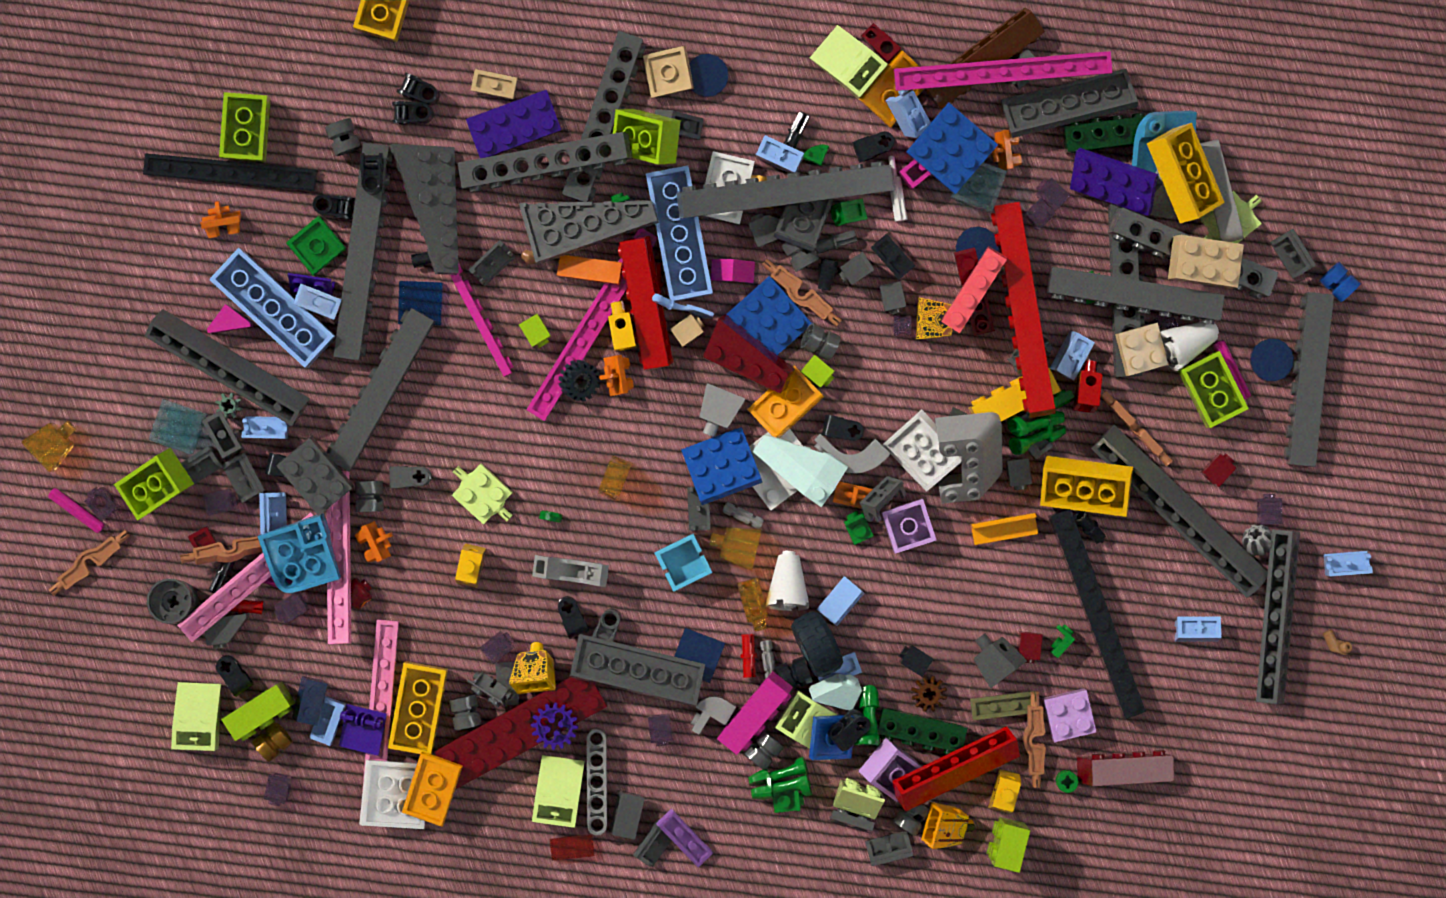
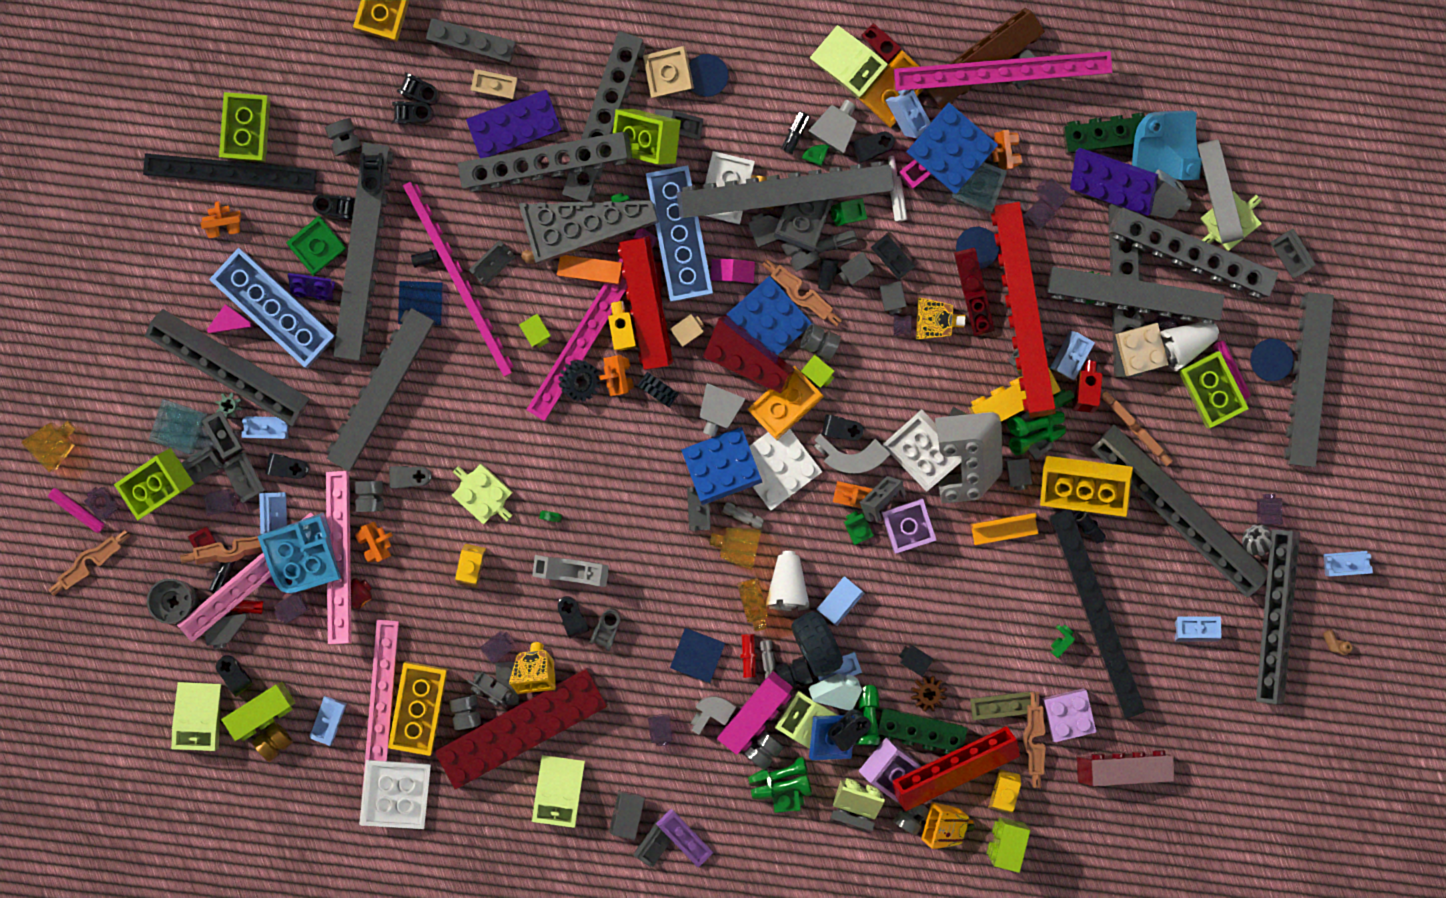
clear purple brick [264,772,293,806] -> none
dark grey brick [277,436,354,516] -> none
dark blue brick [292,676,328,726] -> none
light blue plate [293,284,342,320] -> none
dark purple hinge [339,704,387,756] -> none
dark grey wing [389,144,459,275] -> none
light orange tile [402,751,463,827] -> none
dark purple gear [531,702,578,750] -> none
clear red tile [550,834,595,861] -> none
dark grey plate [569,634,705,707] -> none
light grey beam [587,728,608,835] -> none
clear yellow torso [598,456,633,501] -> none
light blue piece [652,294,714,319] -> none
medium azure piece [654,533,712,592] -> none
light aqua wedge [753,434,848,507] -> none
light blue hinge [756,135,804,173] -> none
dark grey hinge [865,831,913,866] -> none
coral brick [941,246,1007,333] -> none
dark grey torso [974,633,1027,688] -> none
dark grey plate [1001,69,1138,138] -> none
dark red brick [1017,631,1043,664] -> none
green wheel [1055,770,1078,793] -> none
yellow brick [1147,123,1225,223] -> none
tan brick [1168,235,1244,289] -> none
dark red brick [1200,453,1236,487] -> none
blue wheel [1319,262,1361,303] -> none
none -> dark grey brick [426,18,517,65]
none -> black bush [638,372,679,408]
none -> light grey torso [808,99,857,155]

